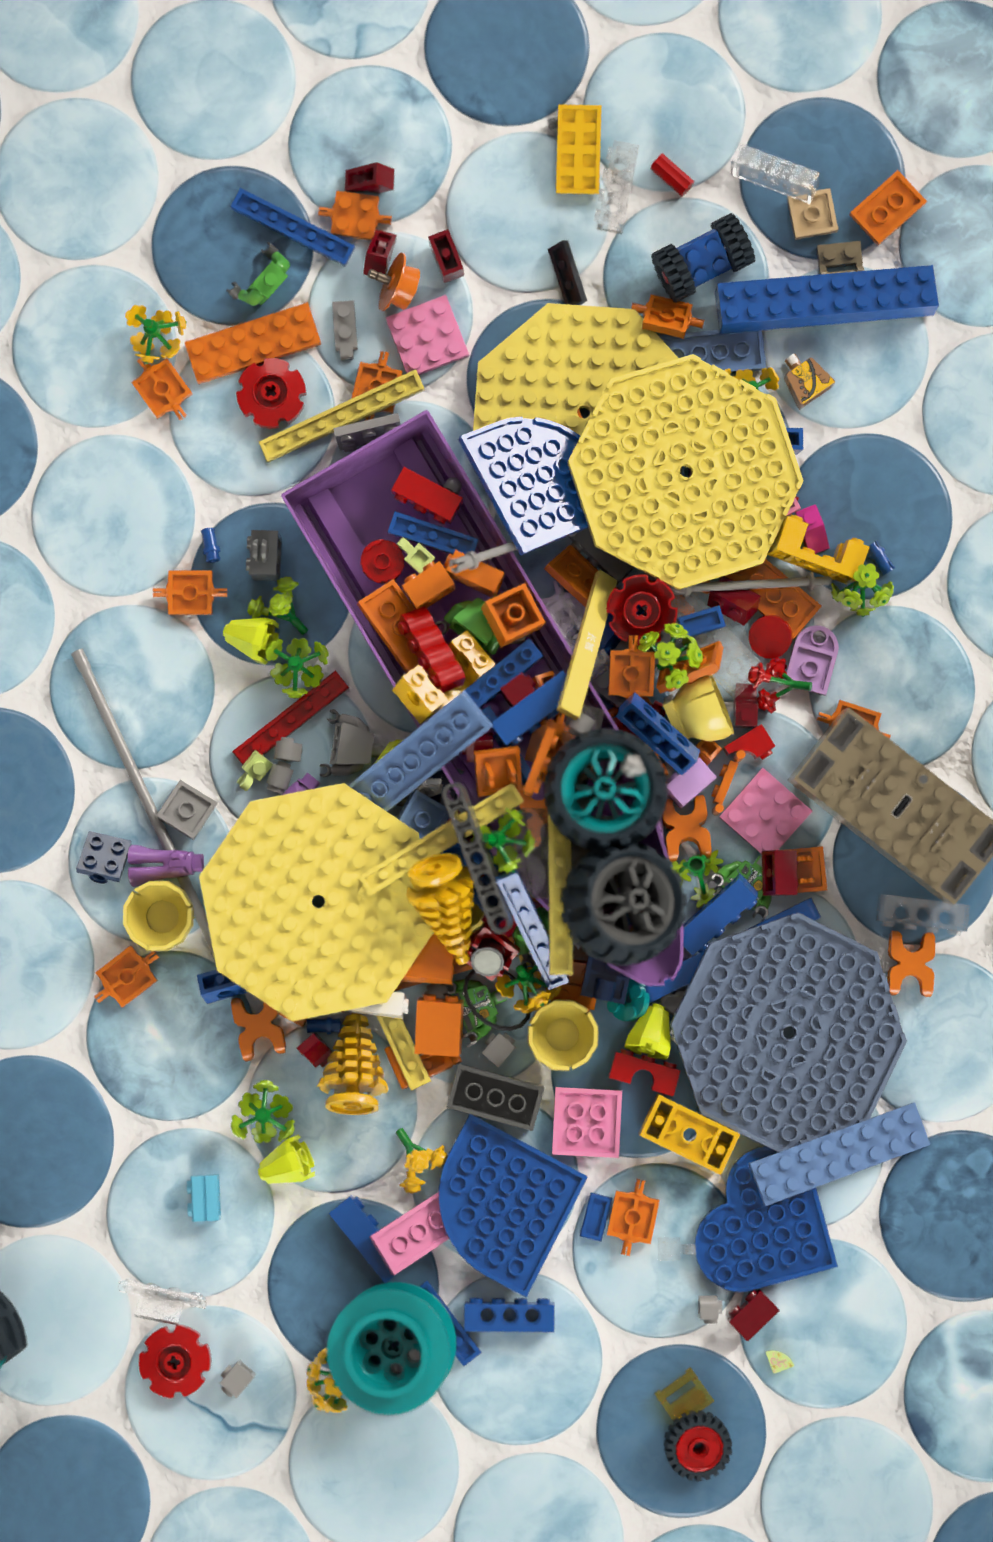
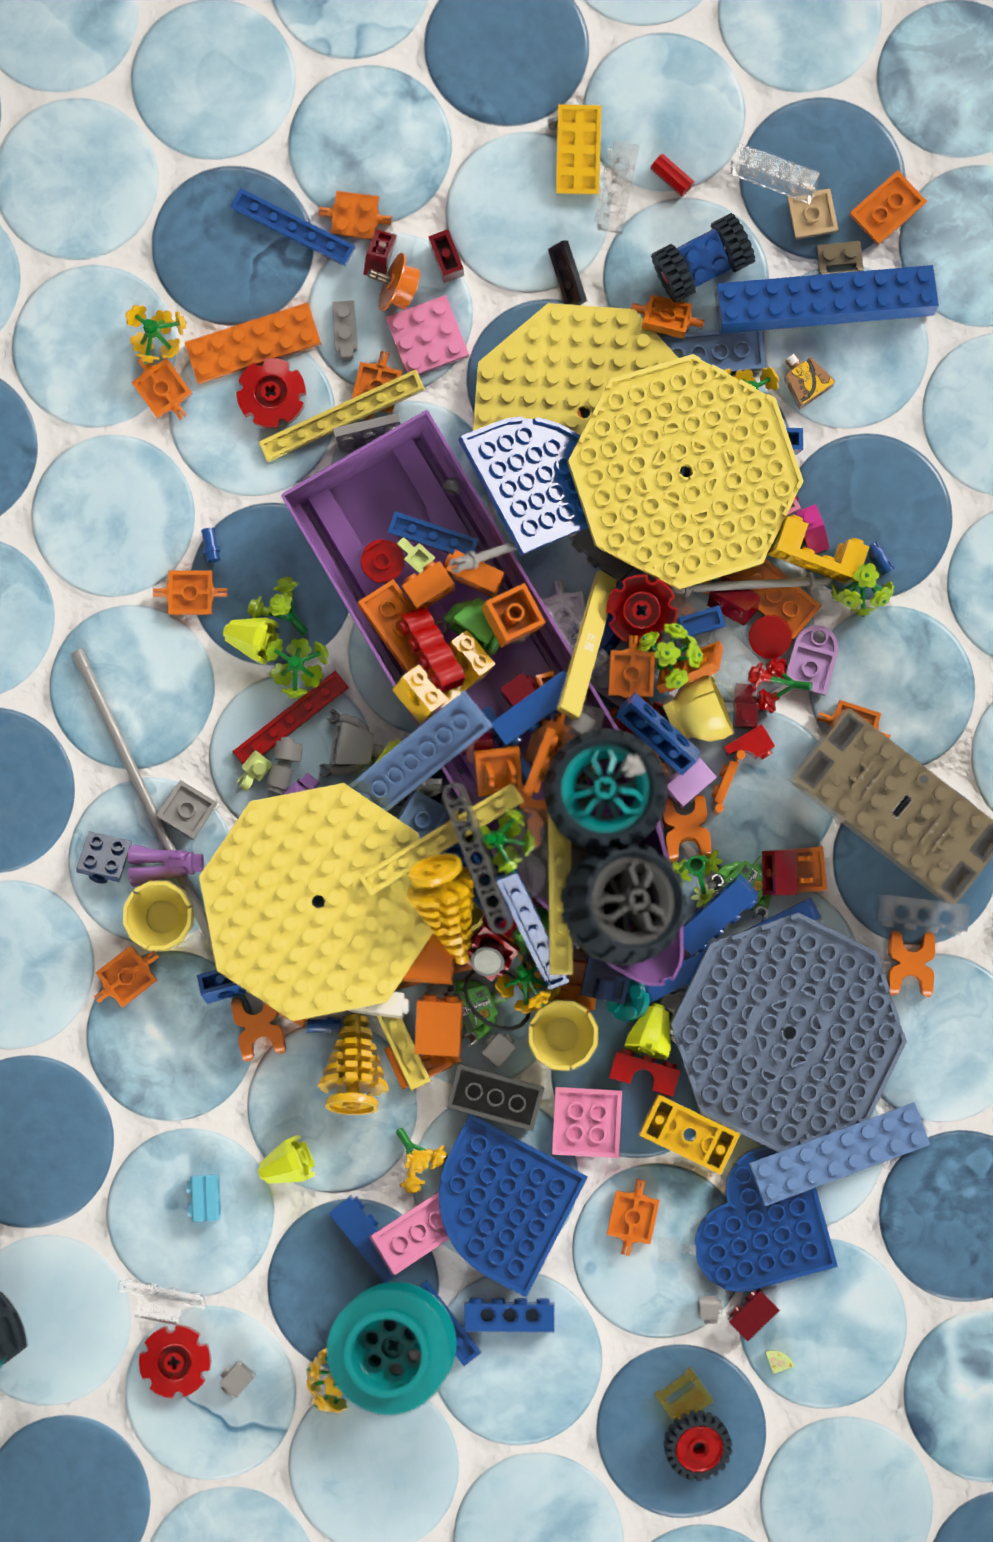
bright green torso [226,242,290,306] -> none
lime plant [231,1080,295,1143] -> none
dark grey brick [246,530,282,581] -> none
dark red arch [296,1033,333,1068] -> none
dark red arch [345,162,395,194] -> none
red brick [391,467,463,525] -> none
blue brick [465,639,543,709] -> none
orange plate [544,545,618,608] -> none
blue tile [580,1192,612,1242] -> none
orange brick [696,740,722,766] -> none
bright pink plate [719,768,812,855] -> none

